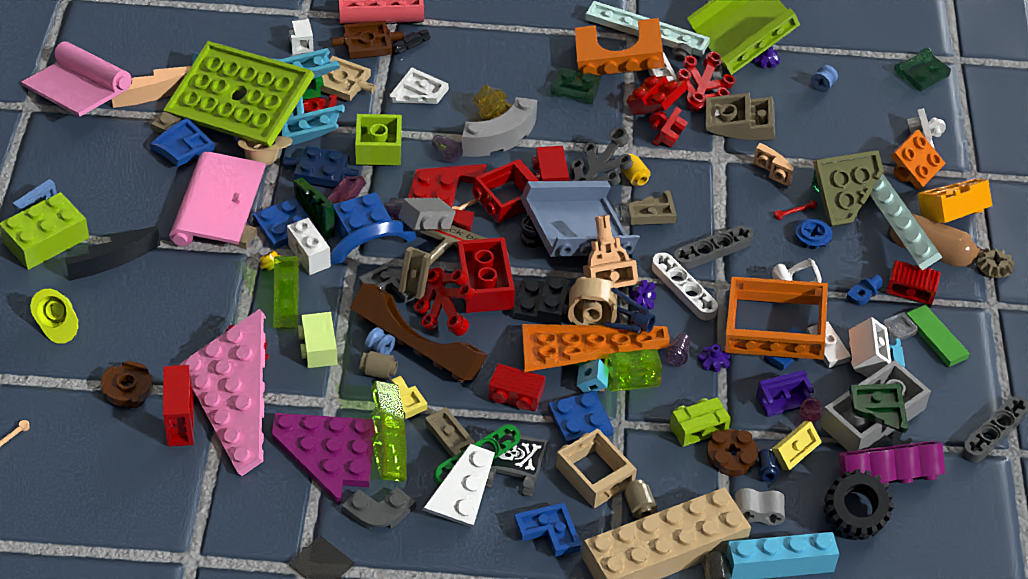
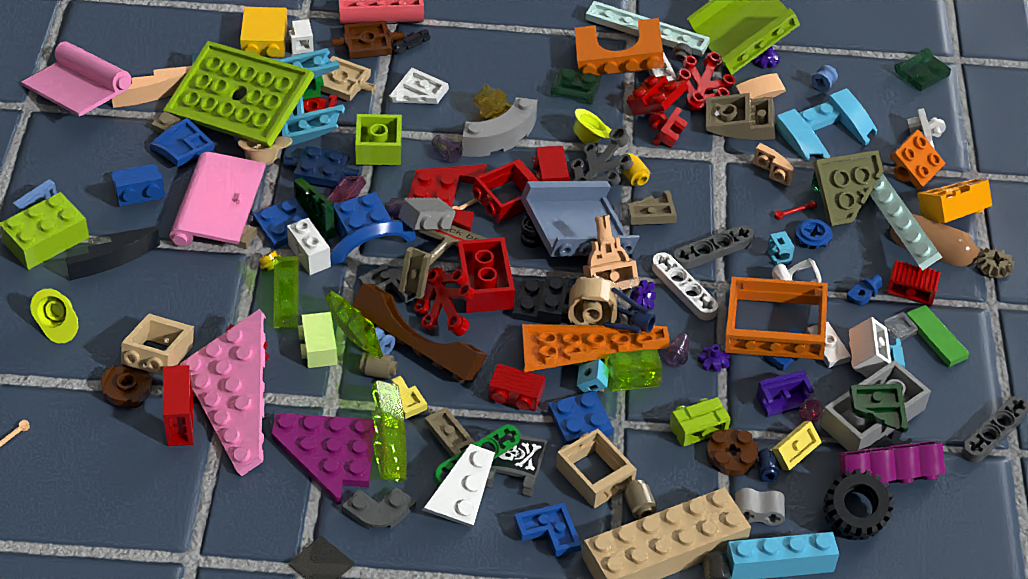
none -> blue bracket [112,164,165,207]
none -> tan window [121,314,194,376]
none -> yellow brick [240,7,288,57]
none -> clear neon green slope [325,291,383,359]
none -> neon yellow piece [573,109,612,144]
none -> clear piece [591,274,639,310]
none -> light nougat slope [736,73,786,99]
none -> medium azure piece [767,231,795,265]
none -> medium azure wedge [775,88,877,162]

